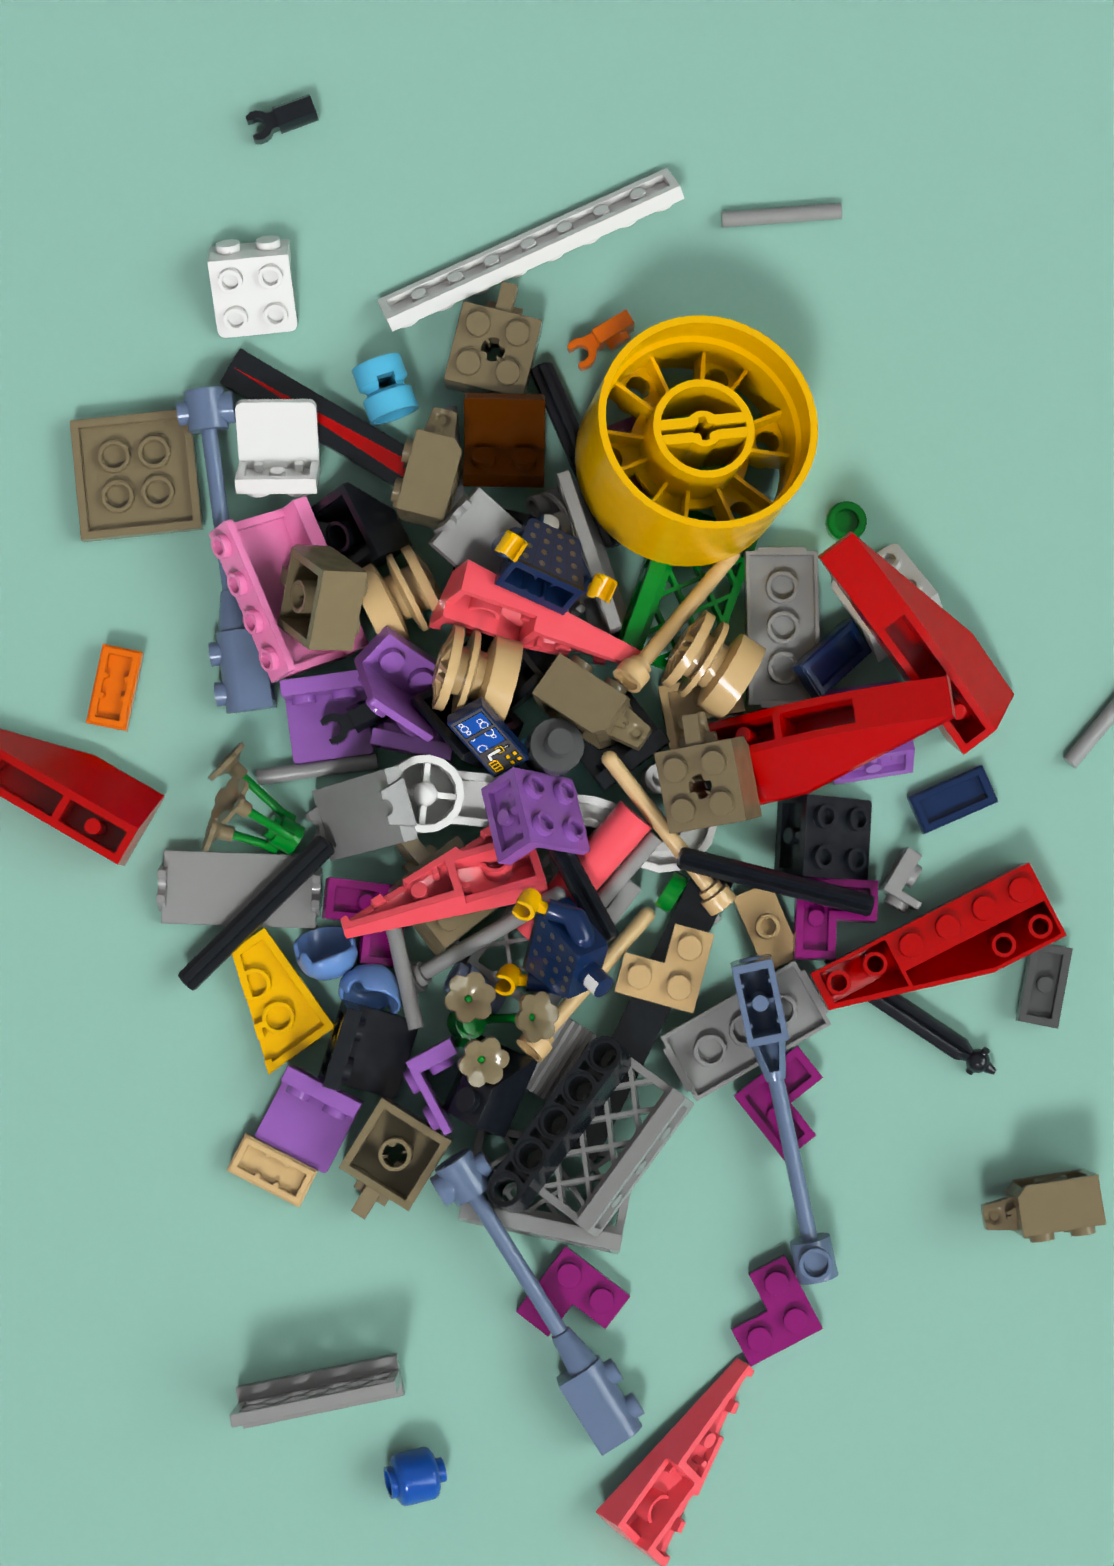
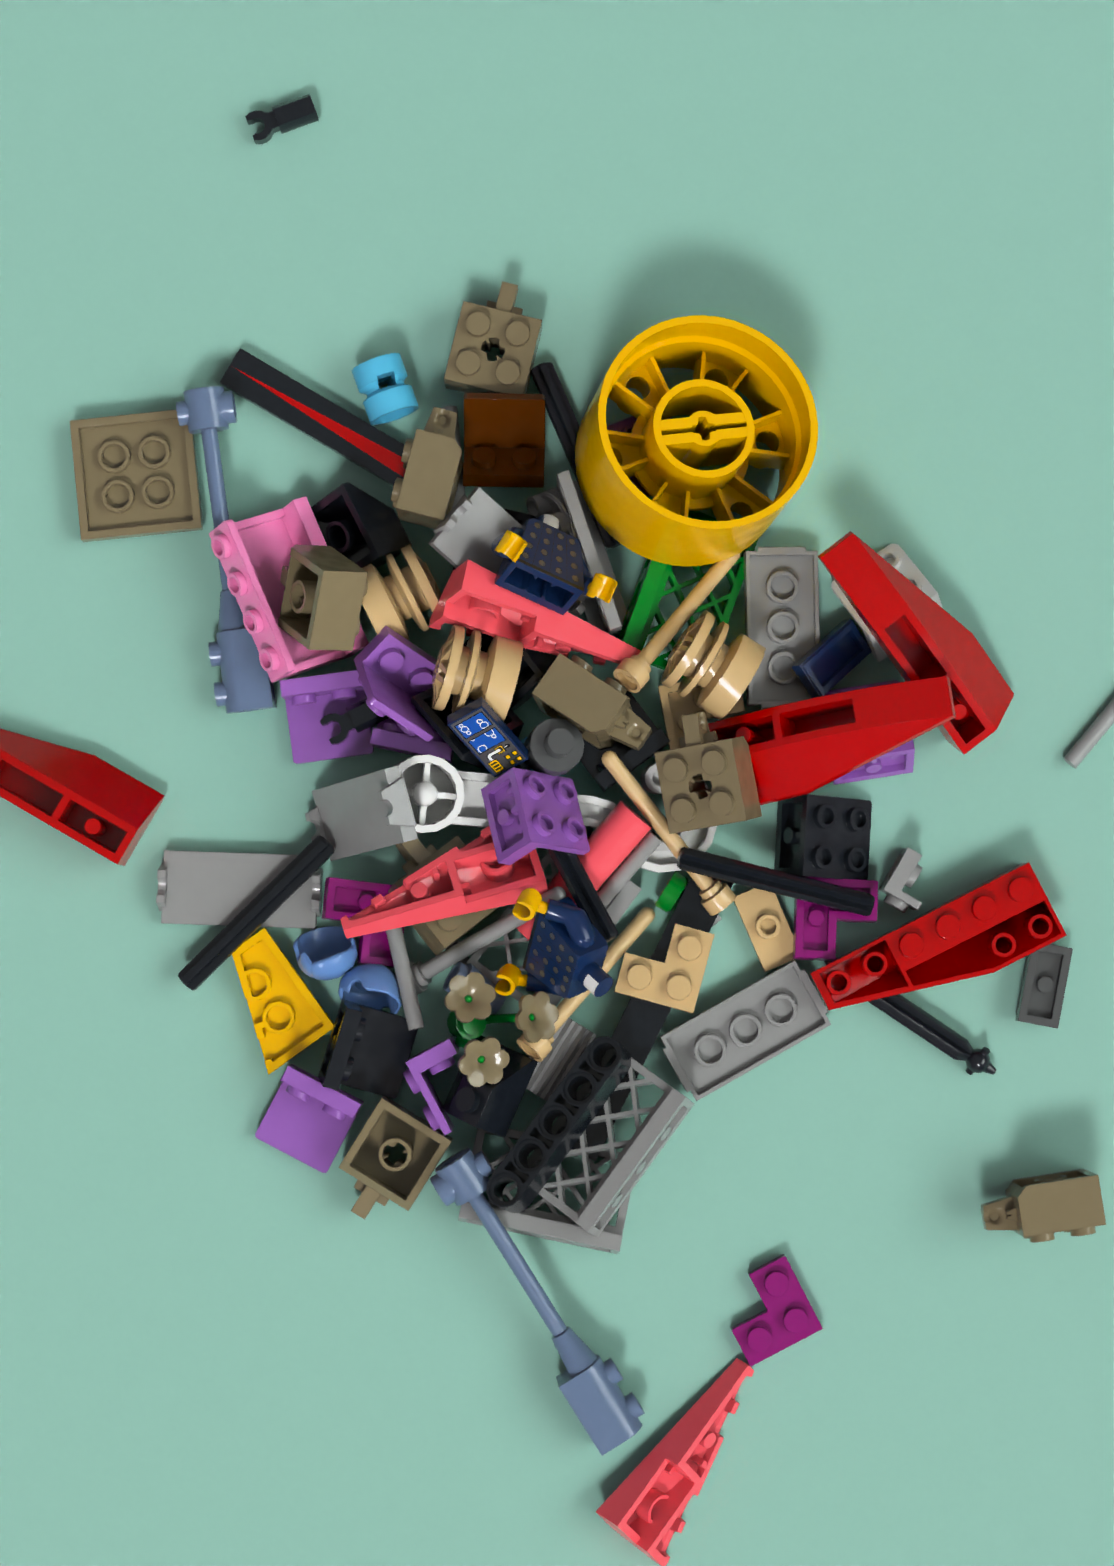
orange plate [86,644,144,732] -> none
plant [201,742,305,855] -> none
white bracket [207,235,297,338] -> none
tan plate [227,1133,318,1207] -> none
light grey fence [229,1353,405,1429] -> none
white bracket [235,399,321,498] -> none
light grey bar [256,753,379,785] -> none
white plate [377,168,684,332] -> none
blue head [384,1447,447,1506] -> none
magenta plate [516,1245,630,1336] -> none
orange plate [567,309,635,371] -> none
light grey bar [721,203,842,228] -> none
sand blue bar [730,954,838,1285] -> none
magenta plate [733,1045,823,1161] -> none
green tile [825,501,867,541] -> none
dark blue tile [907,765,998,834] -> none

